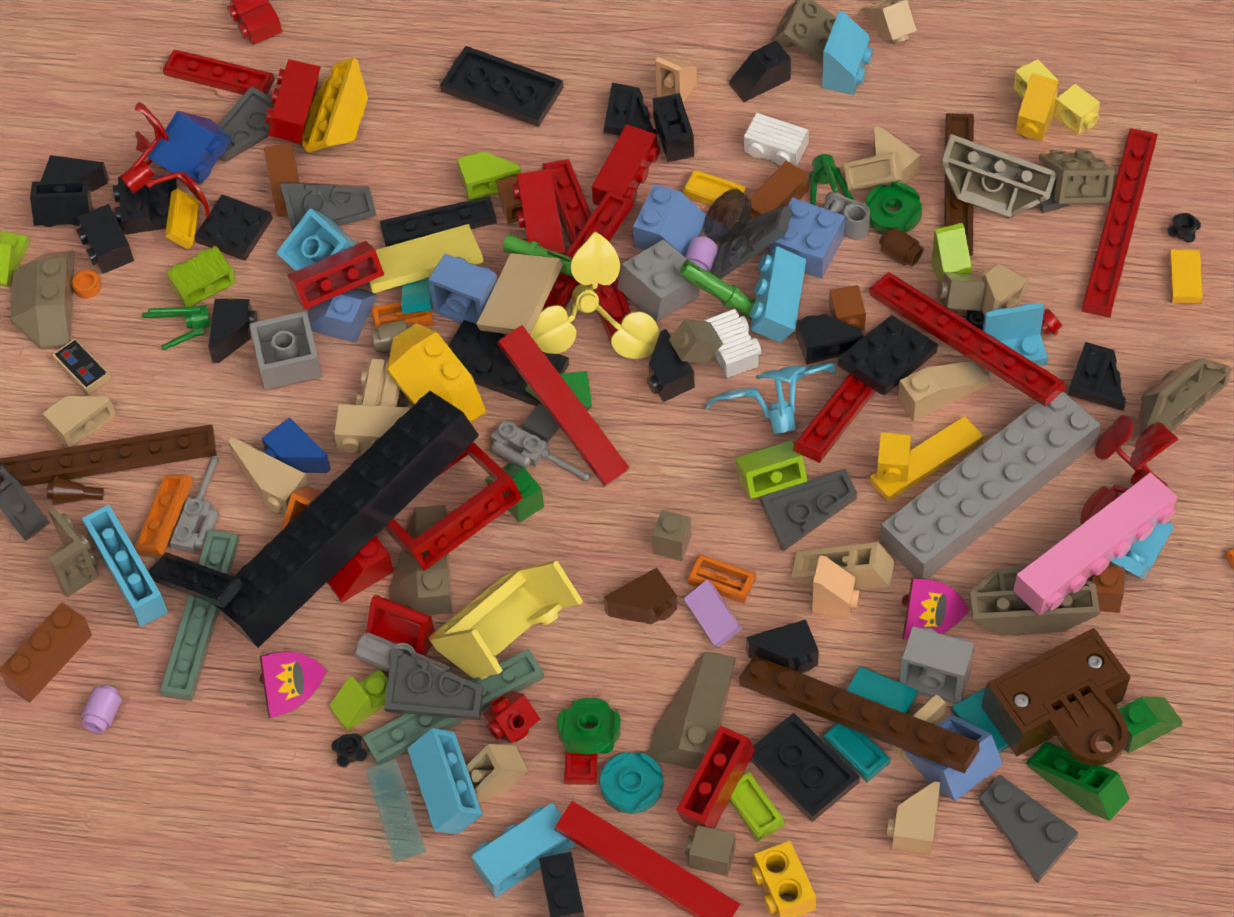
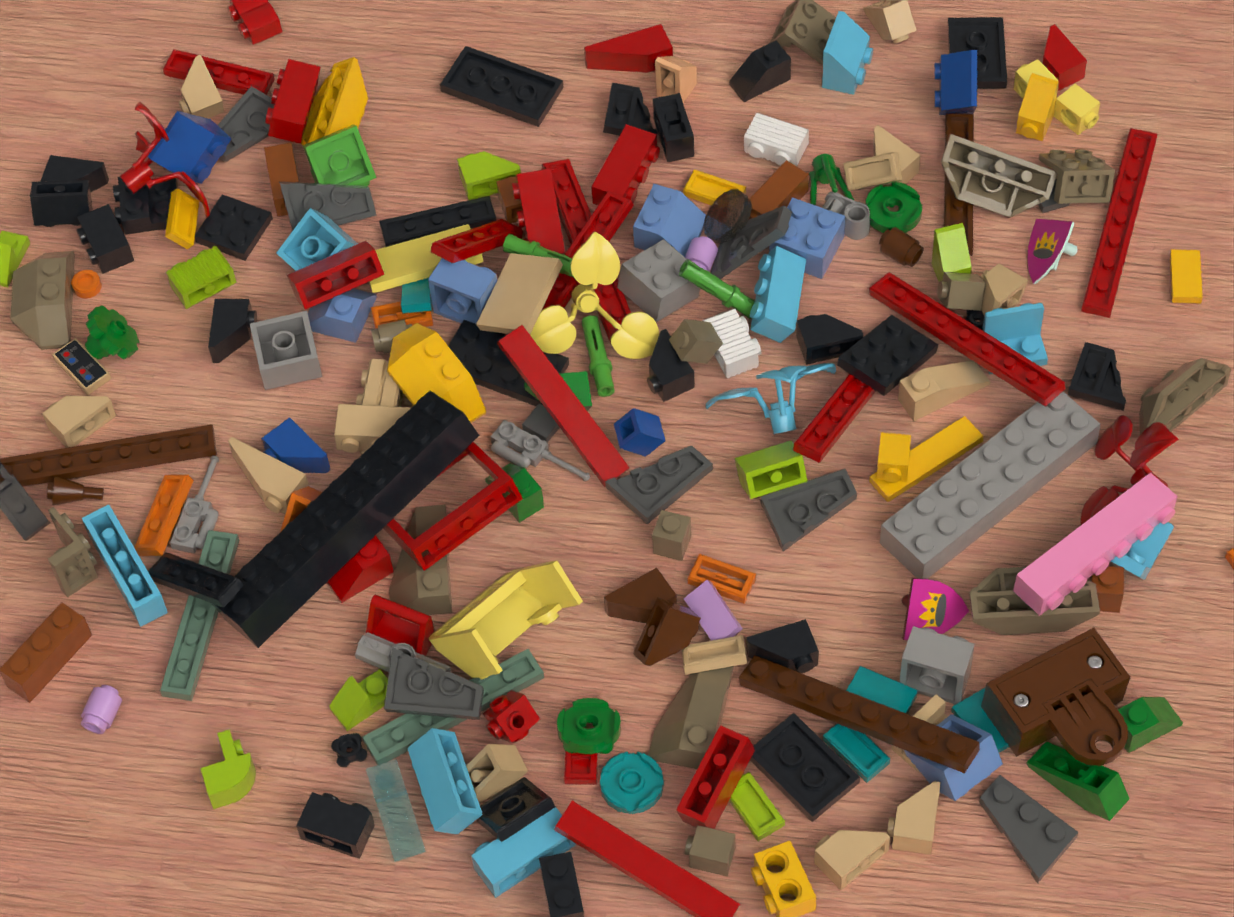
green plant [142,305,210,350] -> none
dark pink shield [259,651,327,718] -> none
tan slope [791,542,894,591] -> none
light nougat slope [812,555,860,619] -> none
dark orange brick [829,285,866,330] -> none
red plate [1041,308,1062,336] -> none
black plate [1168,213,1201,243] -> none
none -> green plant [85,305,140,359]
none -> tan slope [179,55,224,118]
none -> lime brick [200,729,256,809]
none -> black brick [296,792,375,859]
none -> bright green plate [303,124,377,186]
none -> red tile [430,219,524,263]
none -> black tile [476,777,556,842]
none -> bright green pin [581,315,615,397]
none -> red slope [584,24,673,73]
none -> dark grey wing [605,445,713,525]
none -> blue brick [614,408,666,457]
none -> reddish brown slope [633,597,701,666]
none -> tan tile [682,635,747,675]
none -> tan slope [814,830,890,890]
none -> blue slope [934,50,977,115]
none -> black plate [948,17,1007,89]
none -> dark pink shield [1027,219,1077,284]
none -> red slope [1042,24,1087,92]

